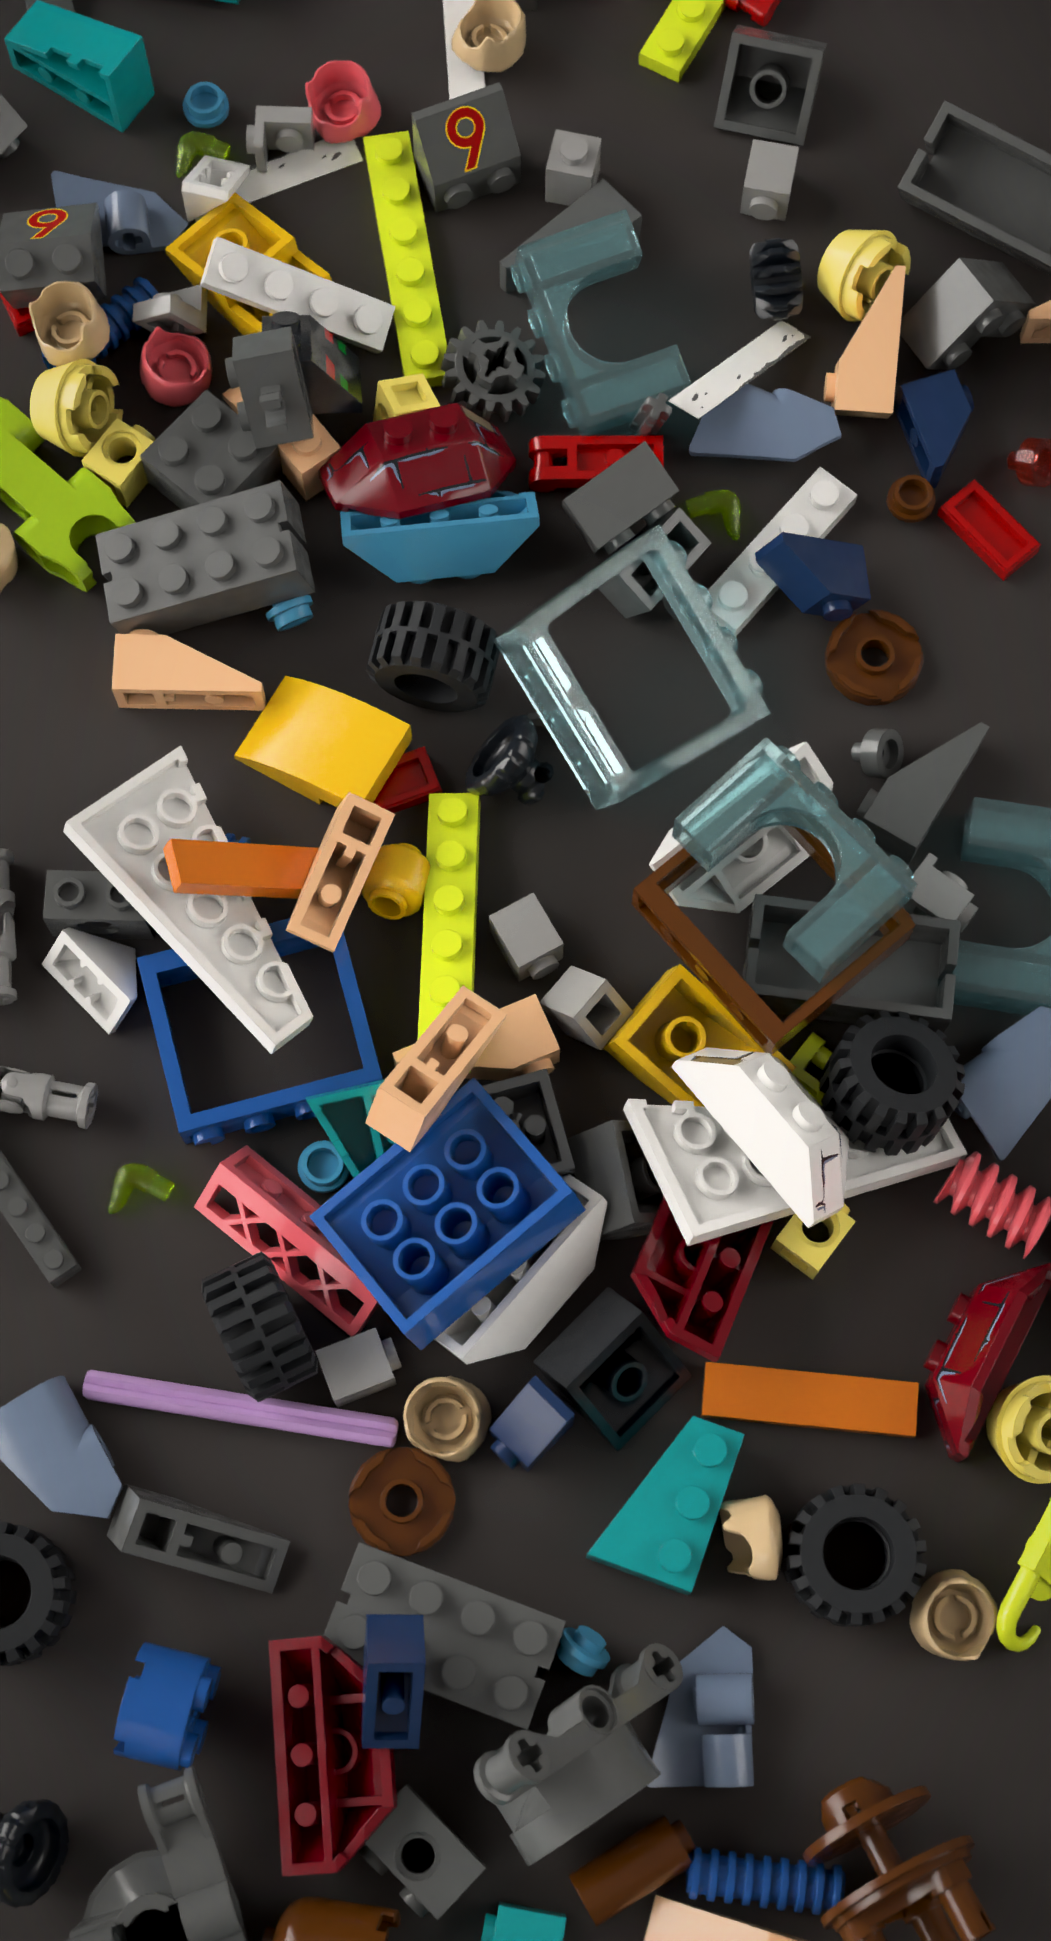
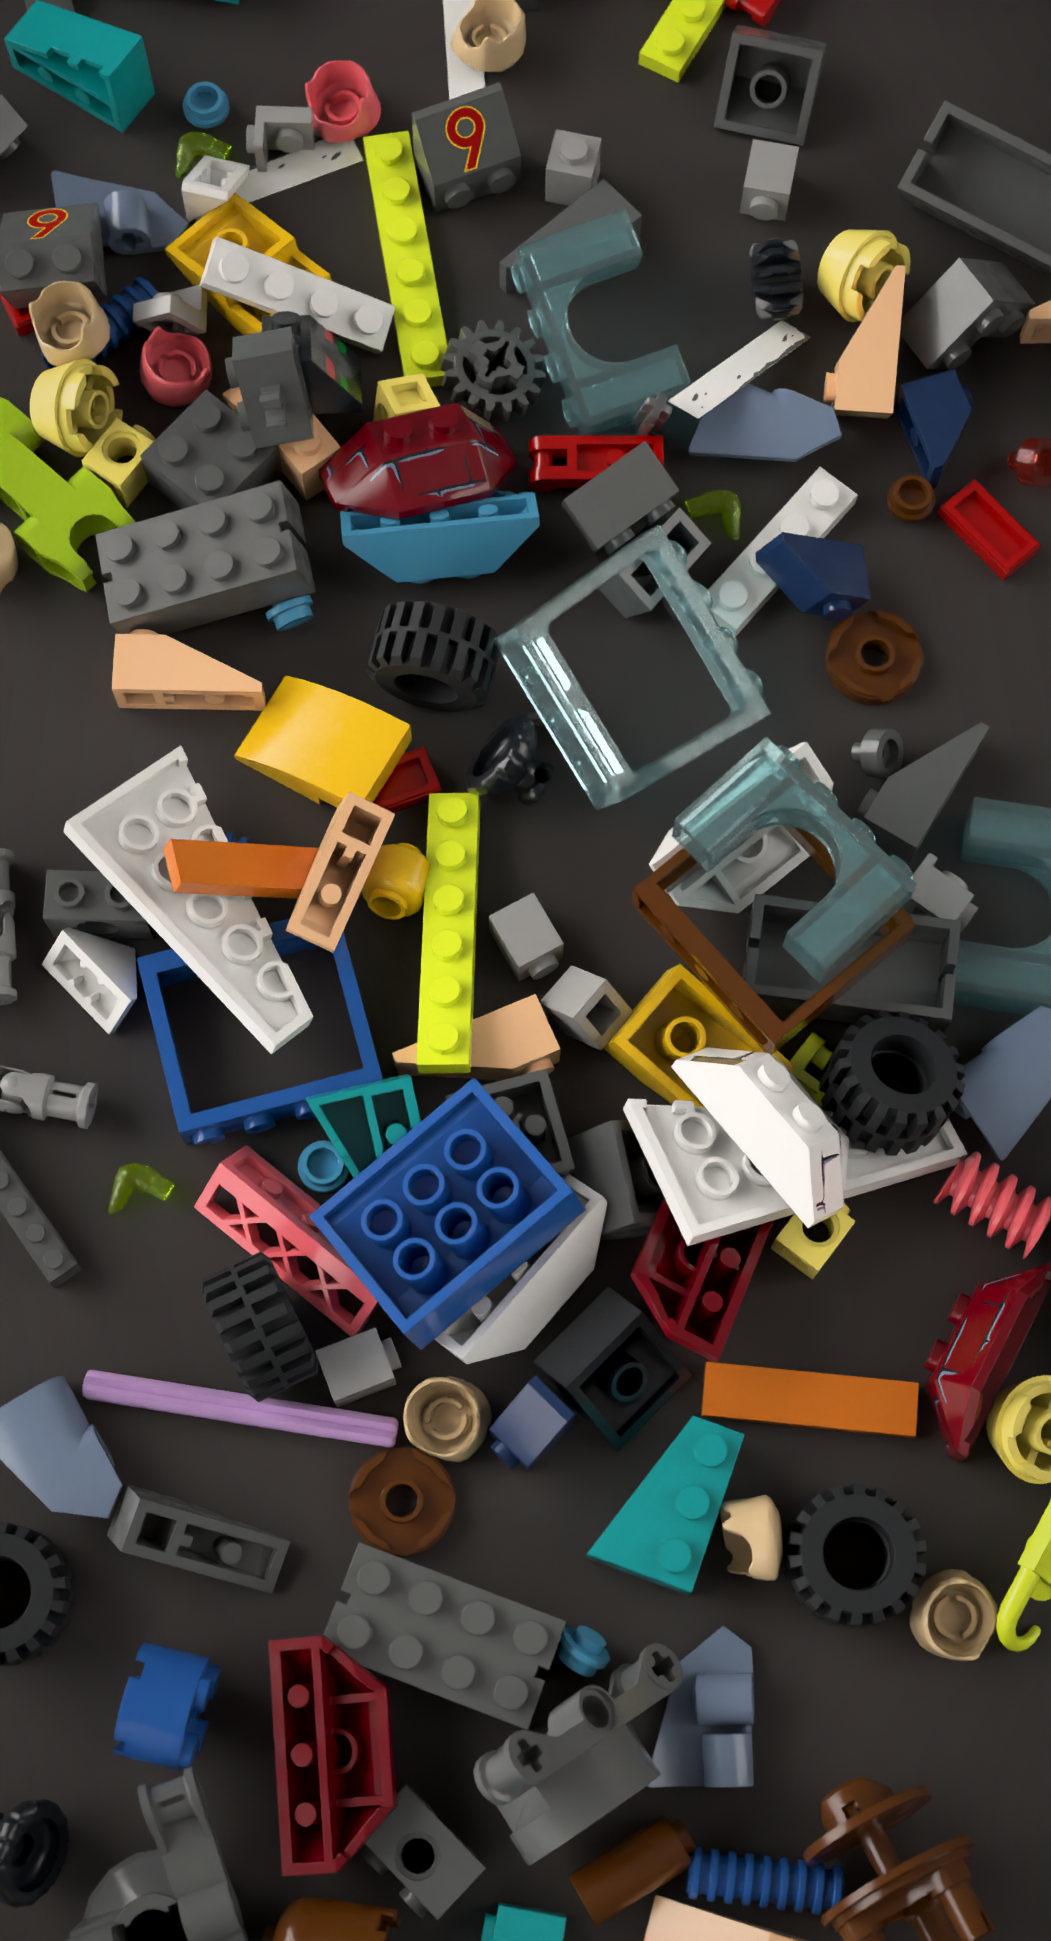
dark blue slope [362,1614,426,1749] -> none
light nougat slope [365,986,507,1152] -> none

